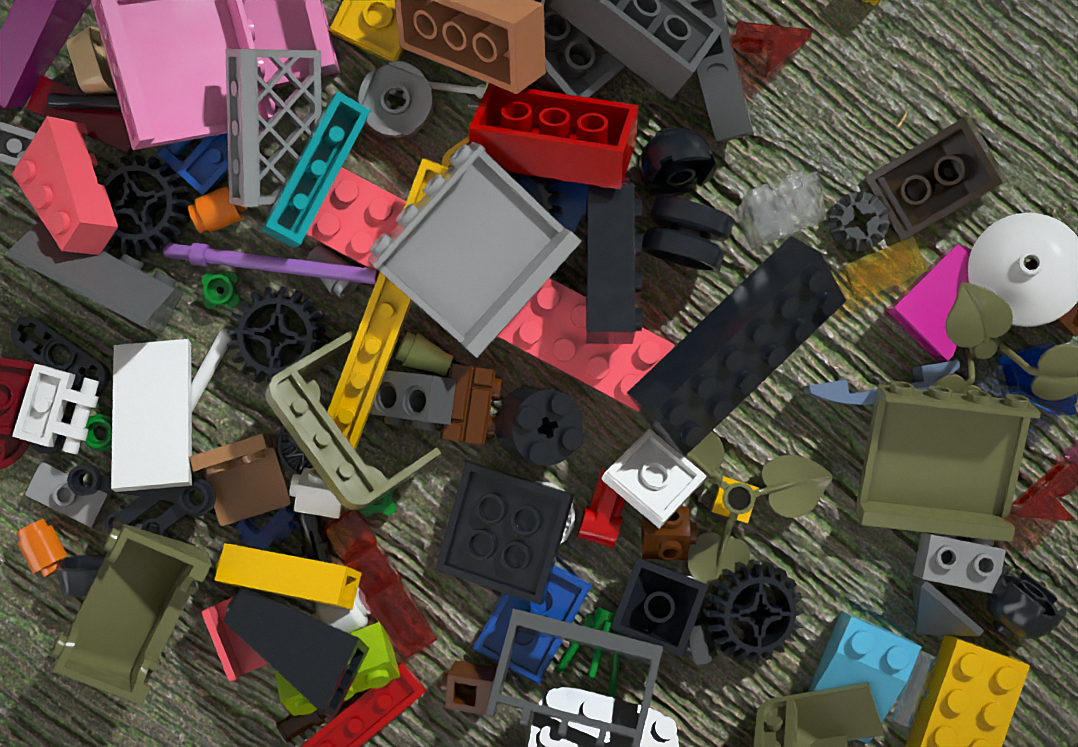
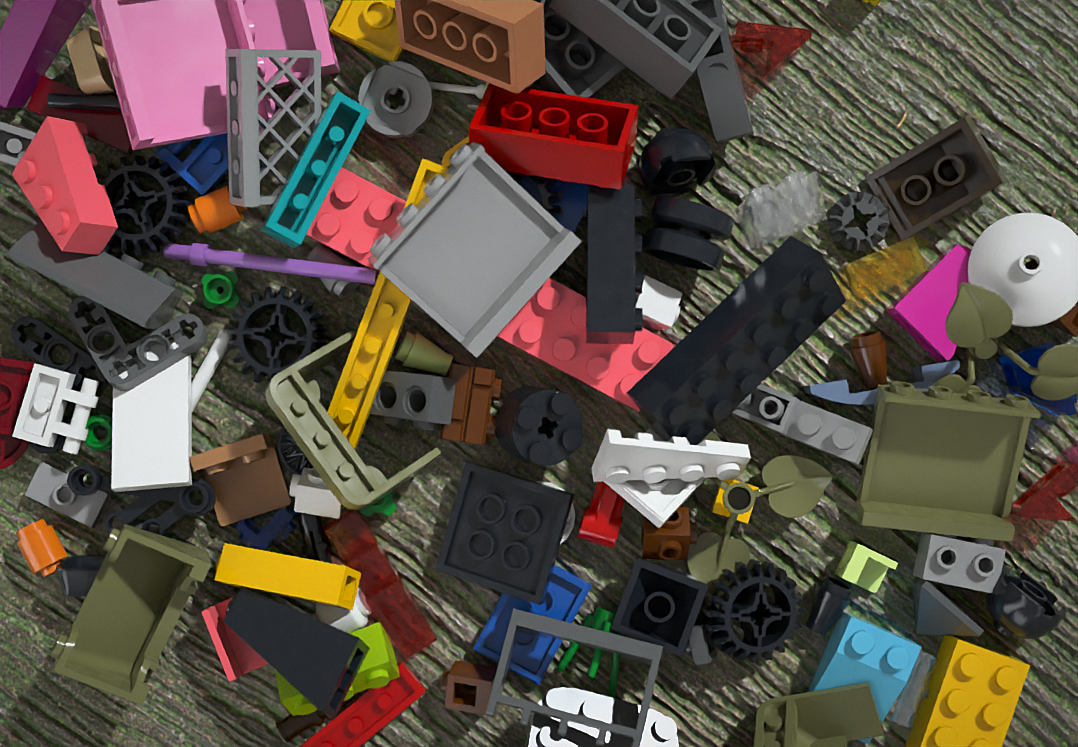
none -> dark grey beam [68,296,208,391]
none -> white wing [591,429,751,484]
none -> white brick [635,275,682,331]
none -> light grey slope [731,384,873,465]
none -> black cone [806,576,853,635]
none -> yellowish green panel [834,540,898,593]
none -> reddish brown cone [849,331,888,388]

